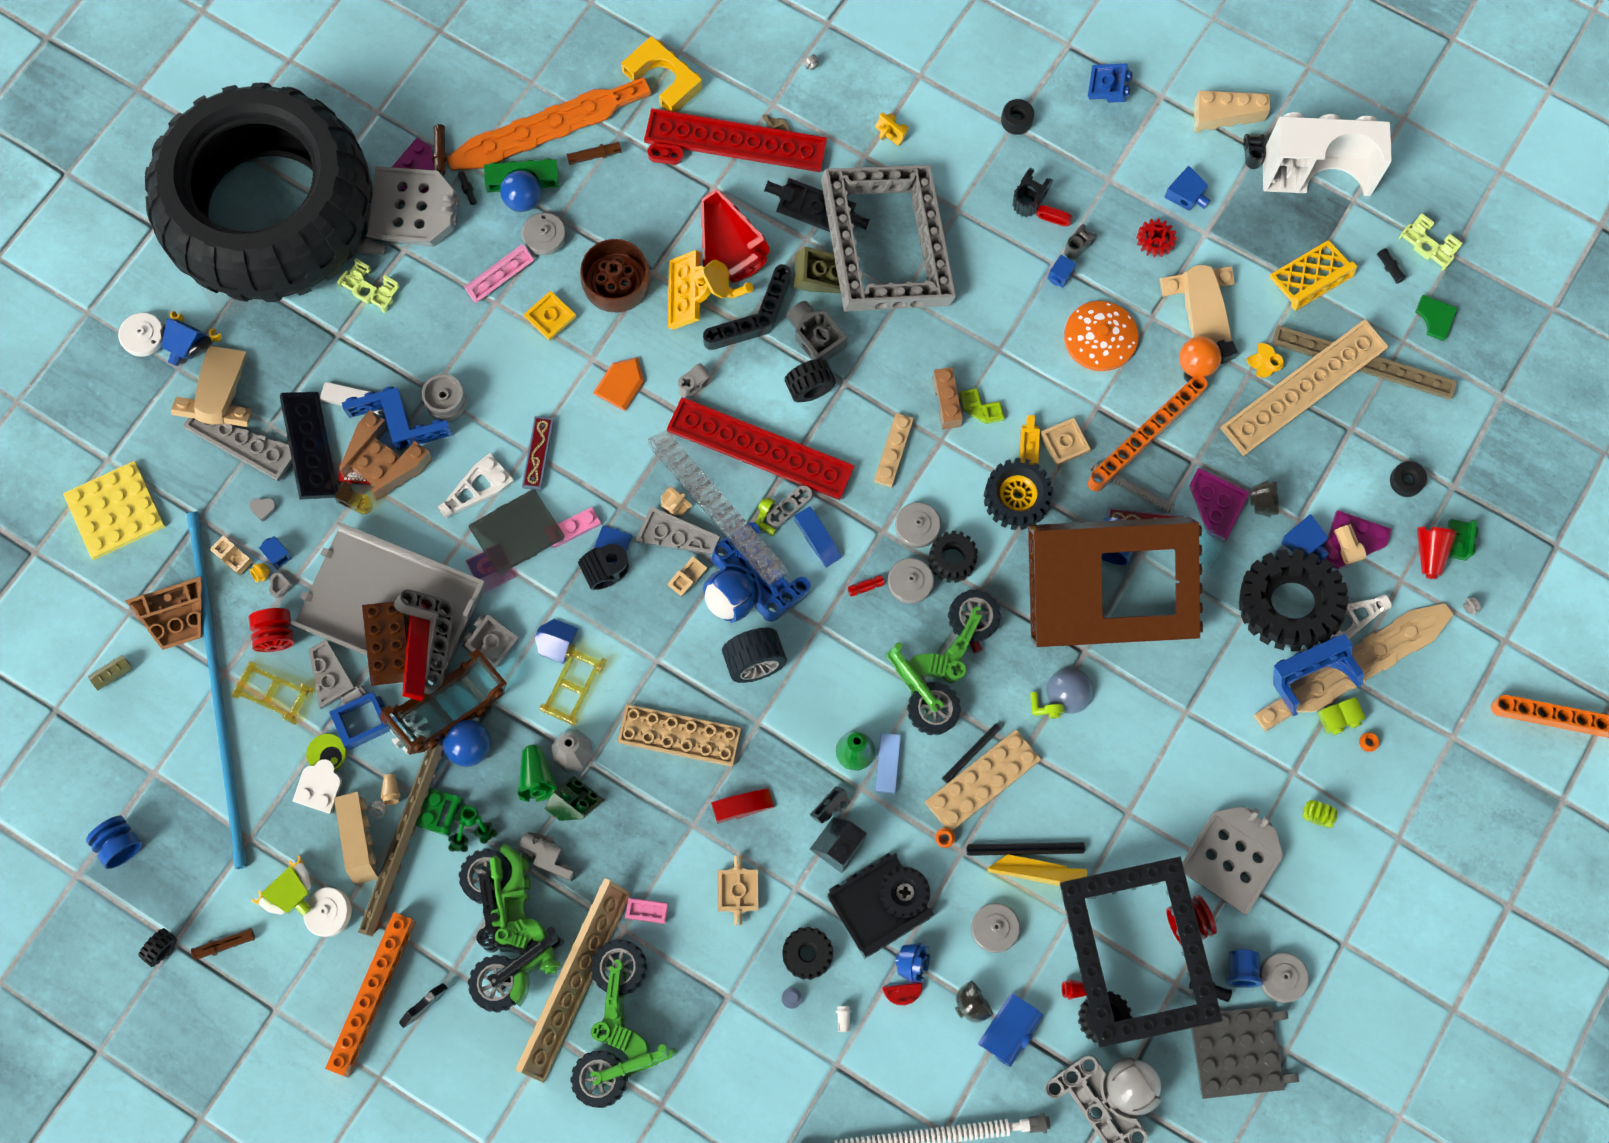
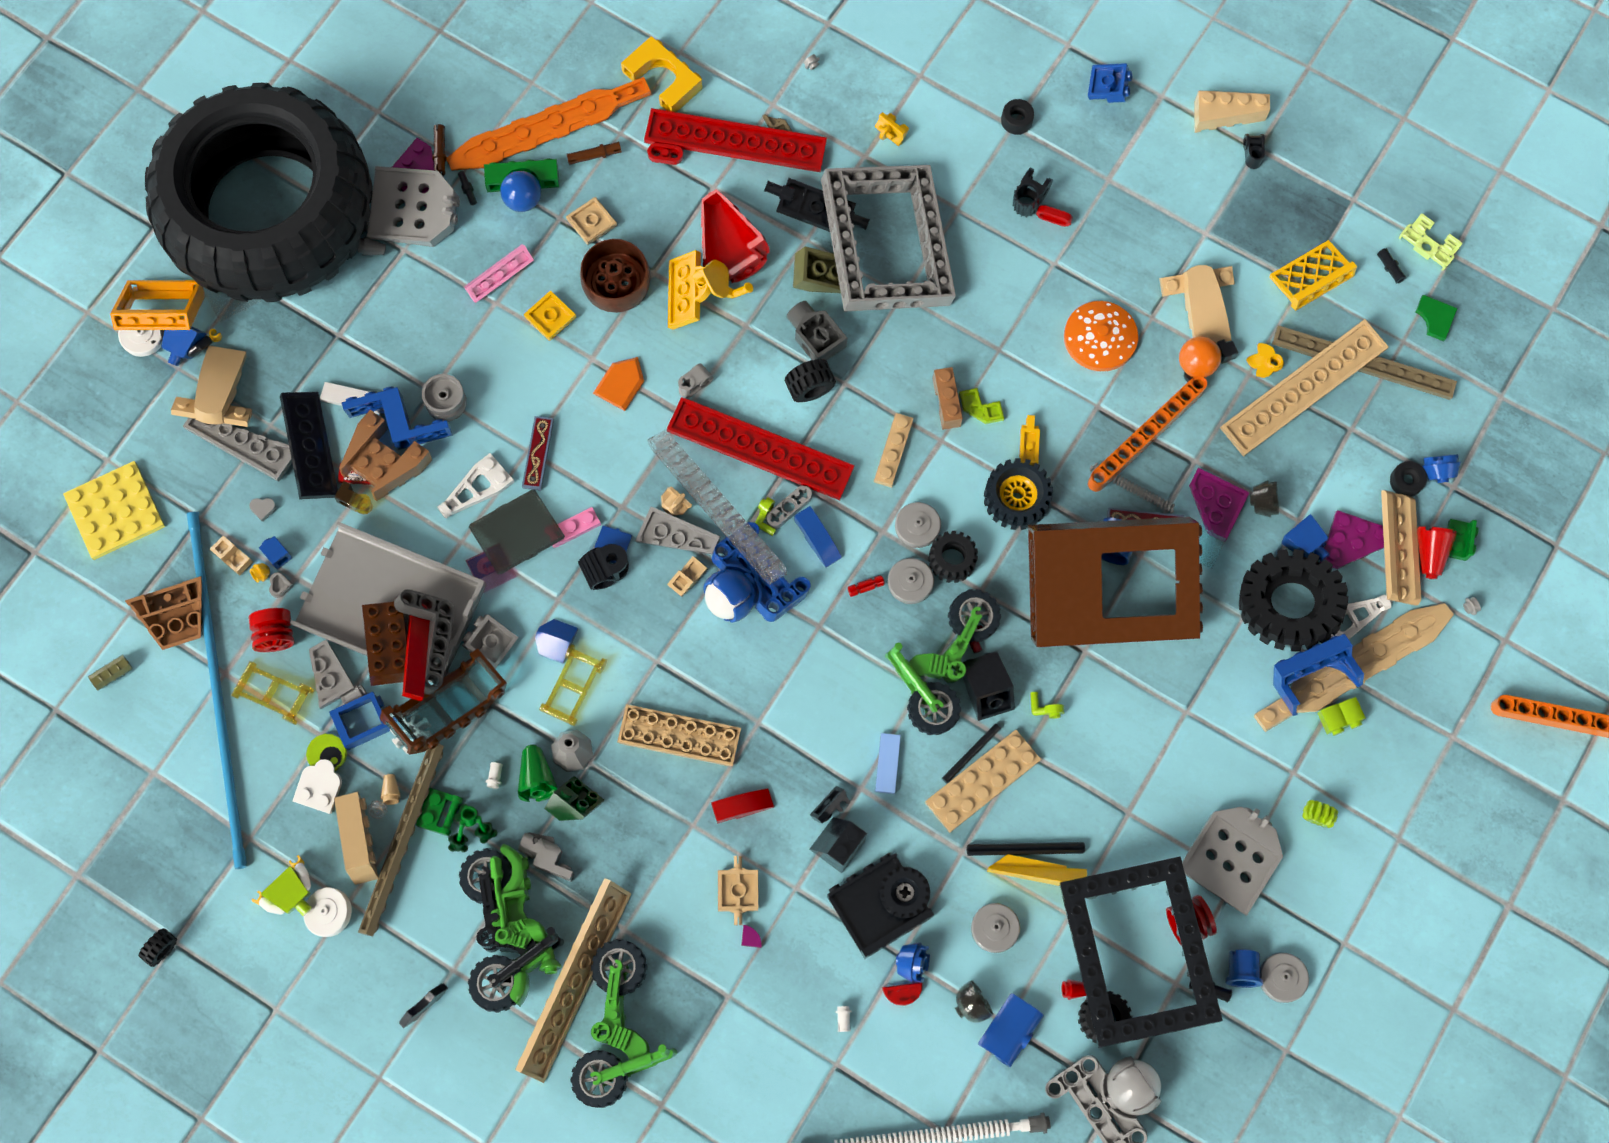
blue wheel [86,815,143,869] -> none
reddish brown pin [191,928,255,961] -> none
orange brick [325,912,416,1078] -> none
yellowish green piece [337,258,400,313] -> none
blue piece [443,719,491,767] -> none
light grey wheel [522,212,566,255] -> none
bright pink plate [625,898,669,924] -> none
black beam [703,264,791,350] -> none
black wheel [722,627,787,683] -> none
black tyre [782,926,833,980] -> none
sand blue plate [782,988,802,1009] -> none
green cone [836,732,875,771] -> none
orange plate [935,828,955,848] -> none
tan plate [1040,418,1091,466] -> none
blue brick [1047,255,1077,288] -> none
sand blue piece [1047,668,1093,714] -> none
dark grey piece [1064,224,1098,259] -> none
red gear [1136,218,1177,258] -> none
blue torso [1164,166,1211,210] -> none
dark grey plate [1191,1006,1299,1099] -> none
white piece [1263,112,1392,196] -> none
tan piece [1334,524,1366,565] -> none
orange plate [1359,732,1379,752] -> none
none -> light orange window [110,280,205,330]
none -> white pin [486,762,503,789]
none -> tan plate [566,197,617,245]
none -> magenta tile [741,925,762,948]
none -> black slope [962,652,1015,721]
none -> tan plate [1381,490,1421,606]
none -> blue cone [1422,454,1461,483]

